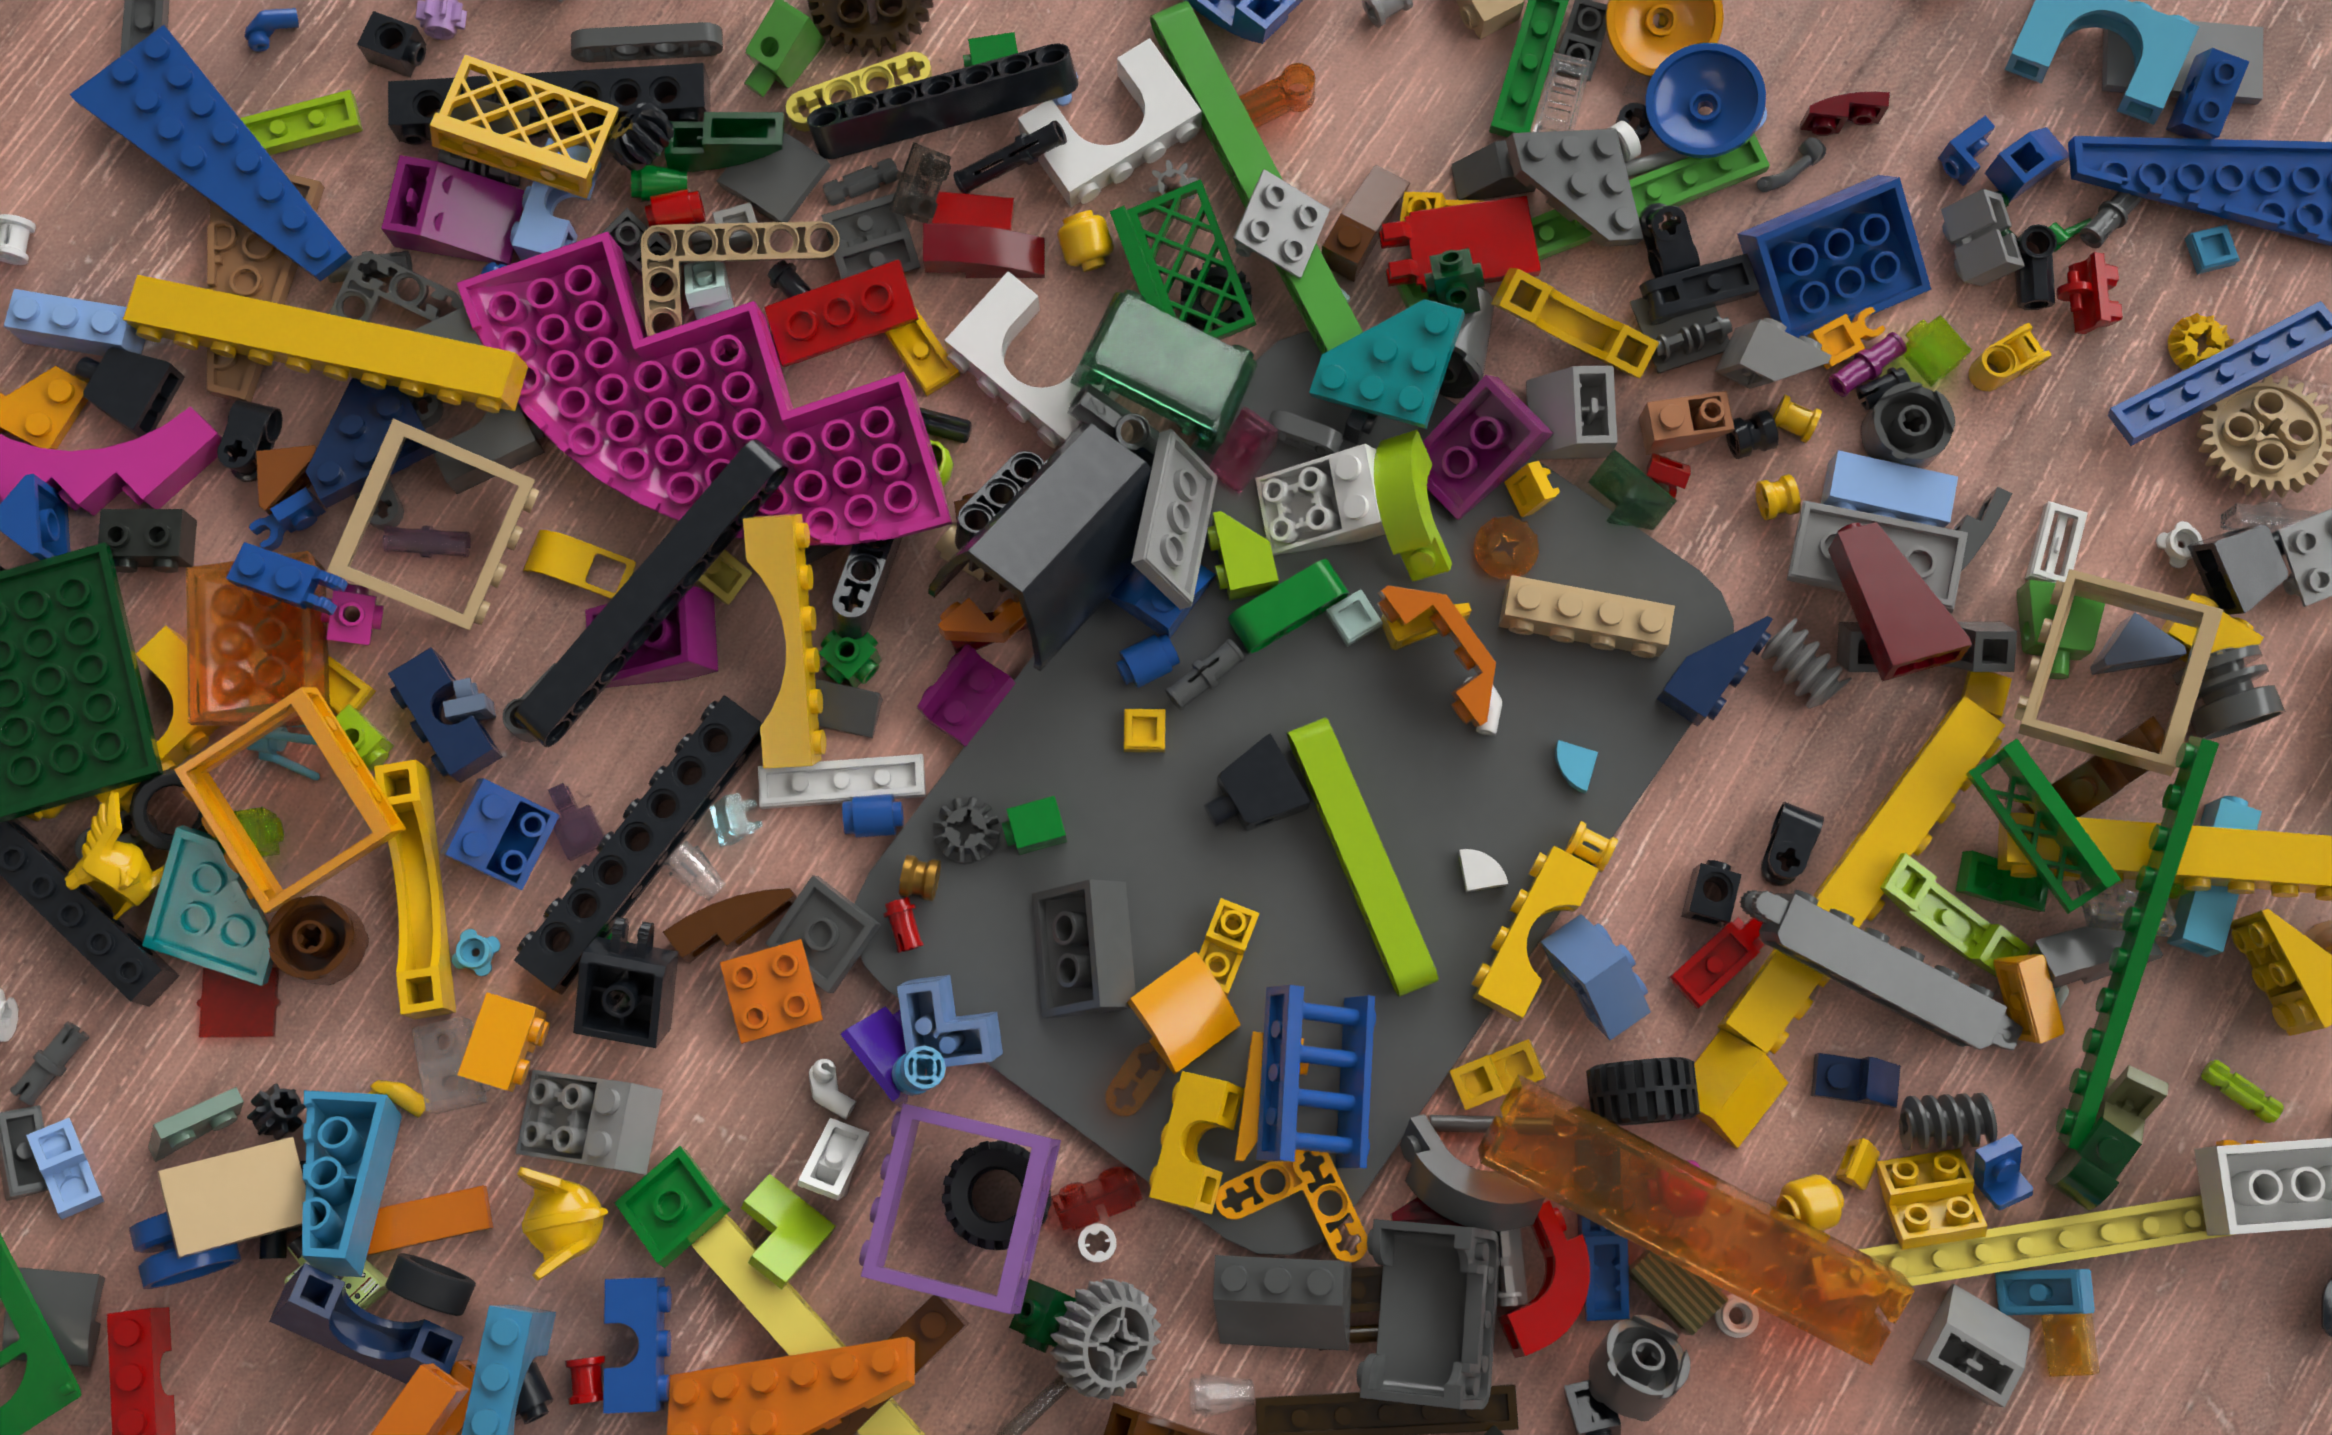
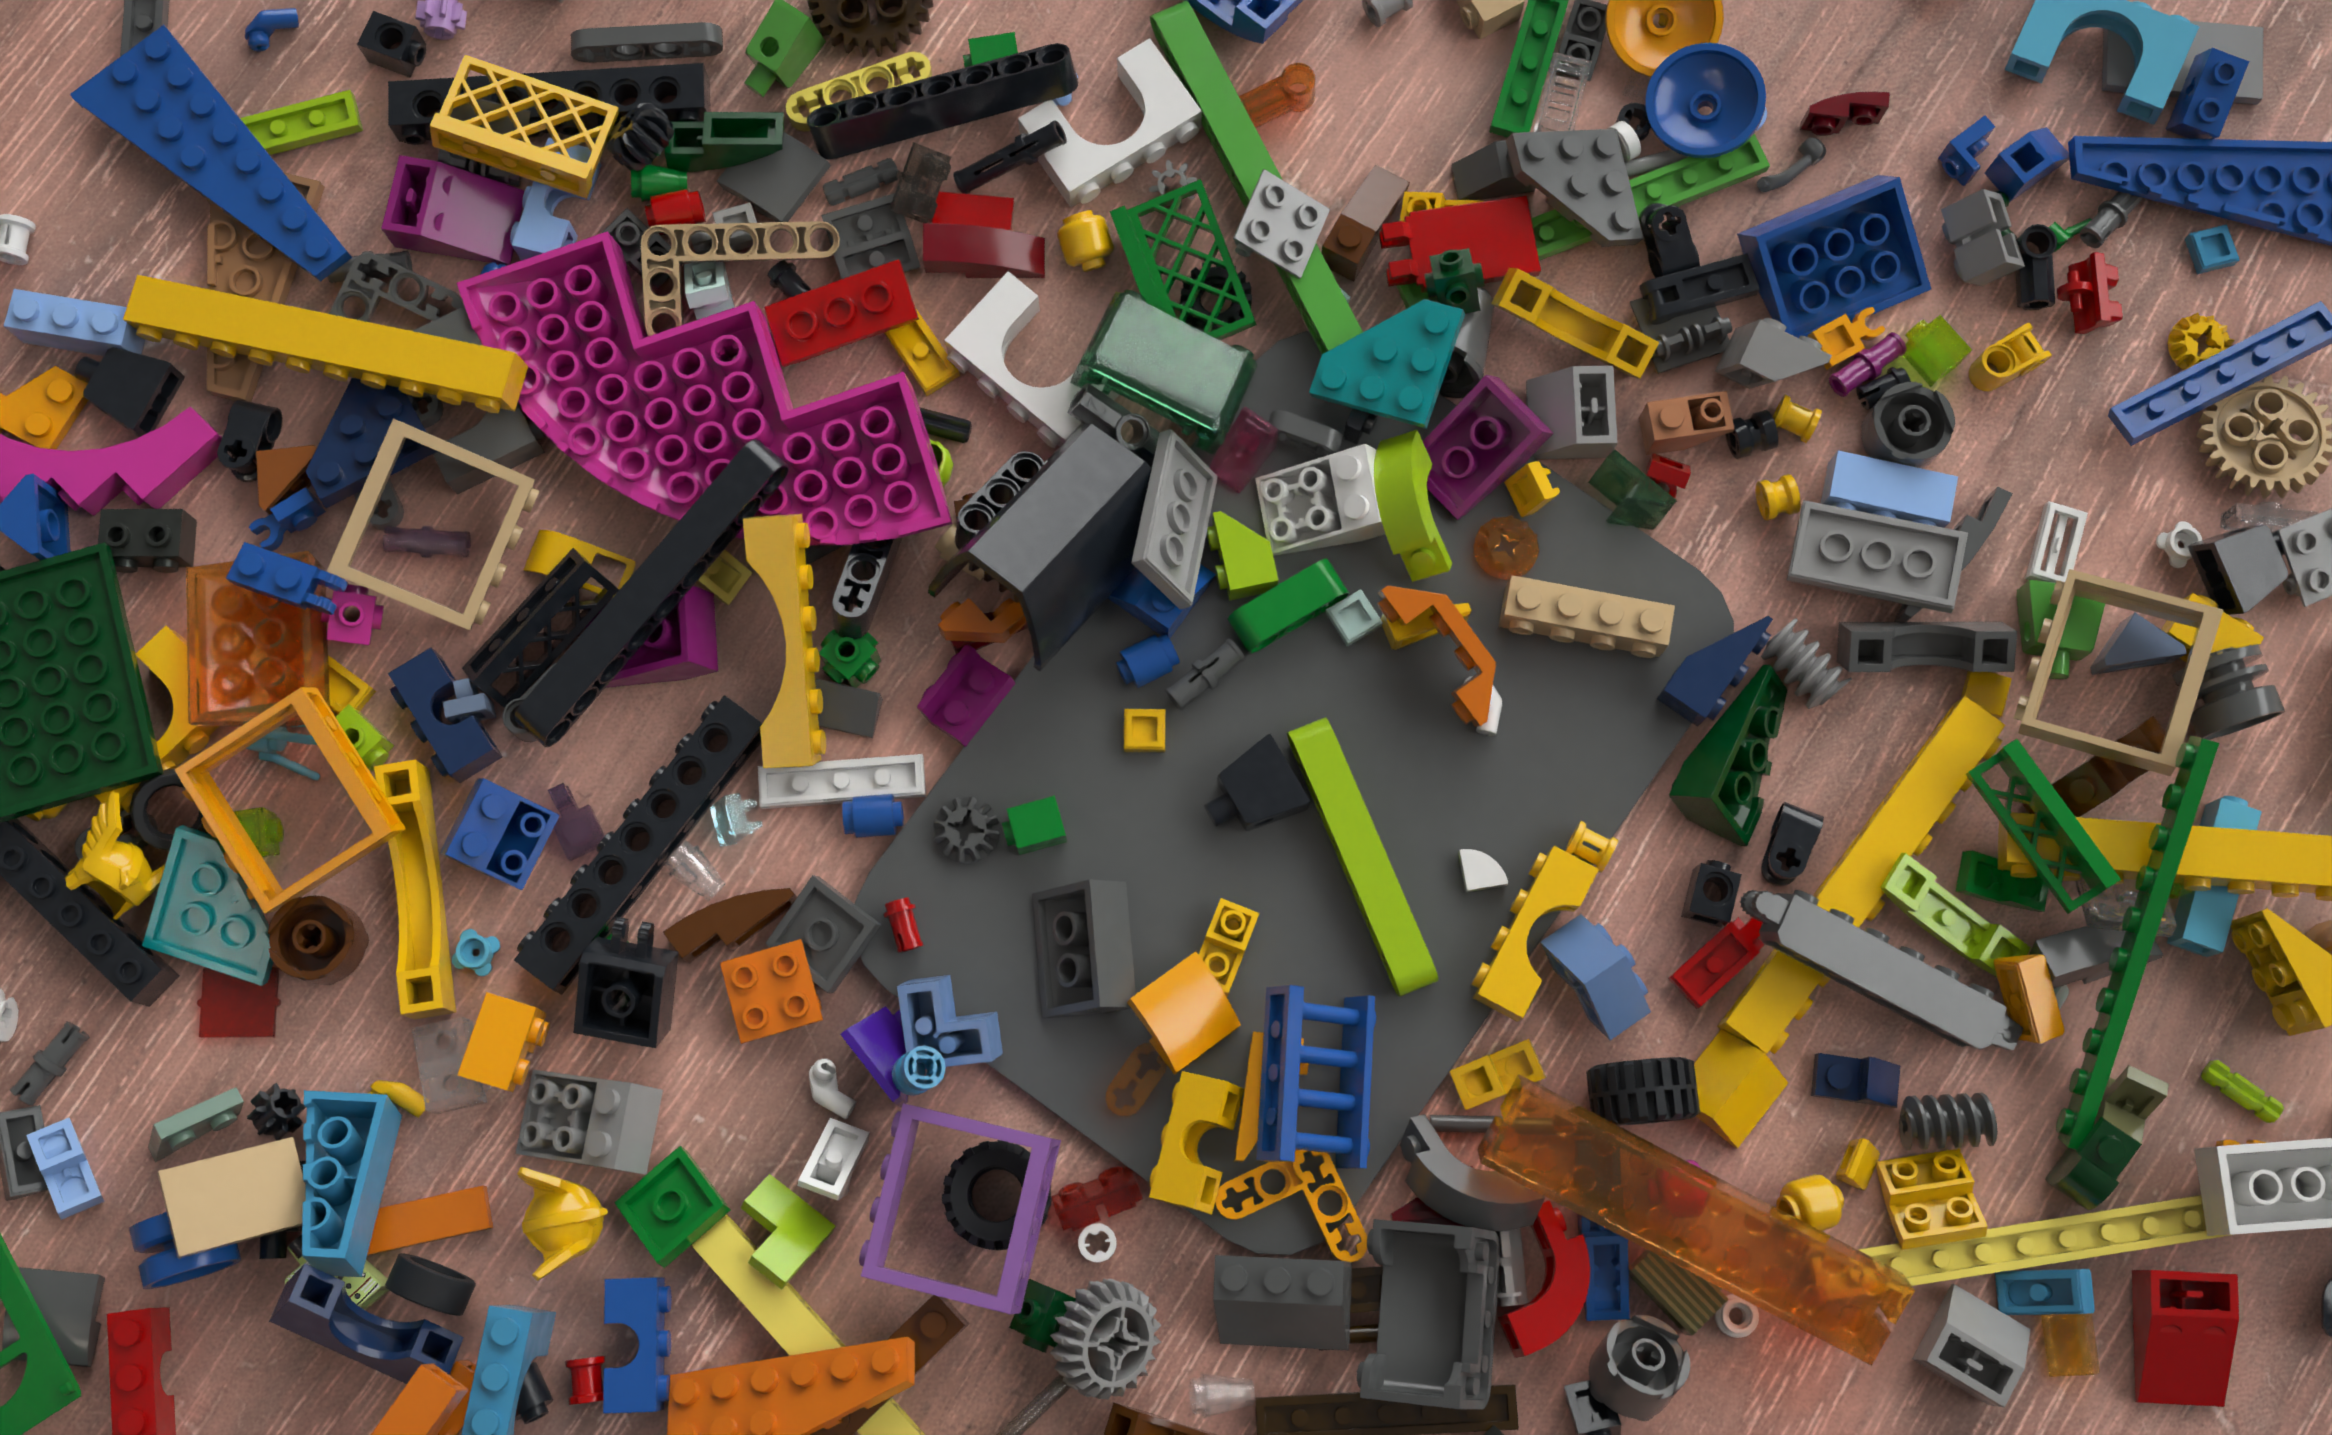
pearl gold wheel [899,855,941,901] -> none
medium azure tile [1555,740,1598,794] -> none
dark red slope [1828,522,1972,682] -> none
blue bracket [1973,1134,2033,1211] -> none
none -> black fence [462,548,619,708]
none -> dark green wedge [1669,665,1788,847]
none -> red slope [2132,1270,2239,1407]

